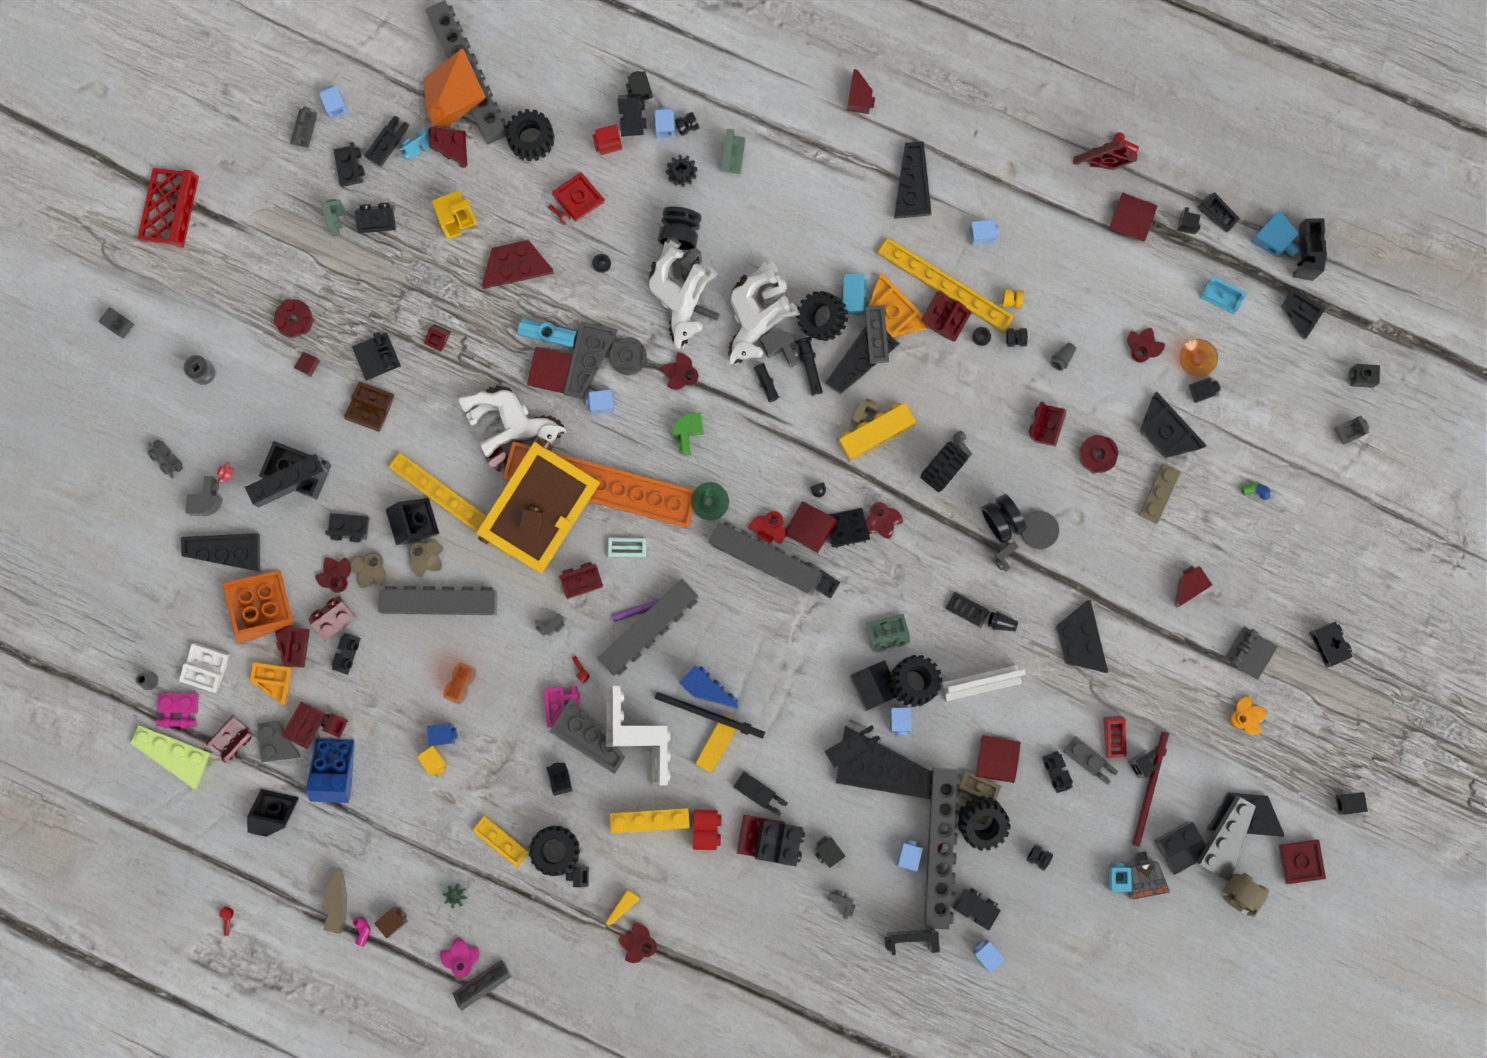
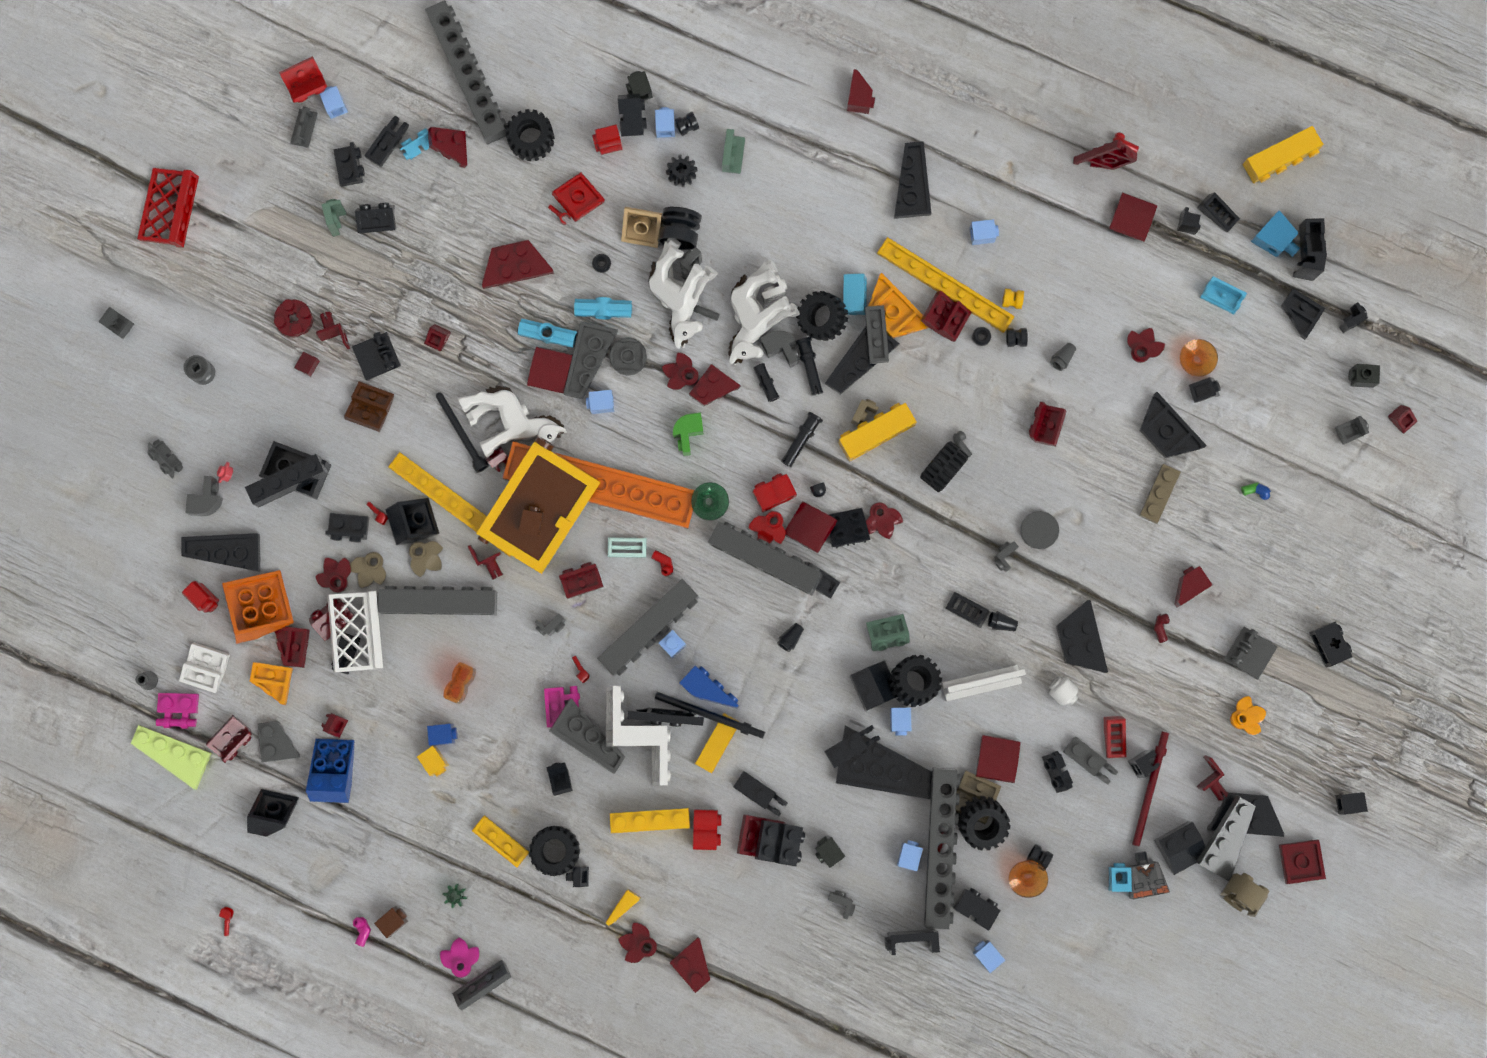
dark red plate [282,702,326,749] -> none
dark tan slope [322,869,347,934] -> none
orange slope [423,49,486,128] -> none
yellow plate [432,190,478,240] -> none
medium lavender bar [612,598,661,622] -> none
black wheel [981,494,1027,543] -> none
dark red plate [1079,435,1119,474] -> none
none -> red brick [182,581,219,613]
none -> red bracket [279,56,327,103]
none -> dark red bracket [316,312,350,349]
none -> white fence [327,591,383,673]
none -> red hand [366,501,388,525]
none -> black piece [436,392,489,473]
none -> dark red bracket [468,545,504,580]
none -> medium azure piece [574,297,632,320]
none -> tan slope [621,207,663,248]
none -> black wing [627,707,704,727]
none -> red arm [651,550,674,576]
none -> light blue brick [659,630,687,659]
none -> dark red wing [670,937,710,993]
none -> dark red wing [689,364,741,406]
none -> red brick [752,473,797,513]
none -> black cone [777,623,804,652]
none -> black pin [781,412,823,468]
none -> clear orange dish [1009,860,1048,898]
none -> white head [1049,677,1078,706]
none -> dark red arm [1154,613,1170,643]
none -> dark red bracket [1197,755,1228,801]
none -> yellow brick [1242,126,1324,184]
none -> black bracket [1339,302,1368,333]
none -> dark red slope [1388,405,1418,434]

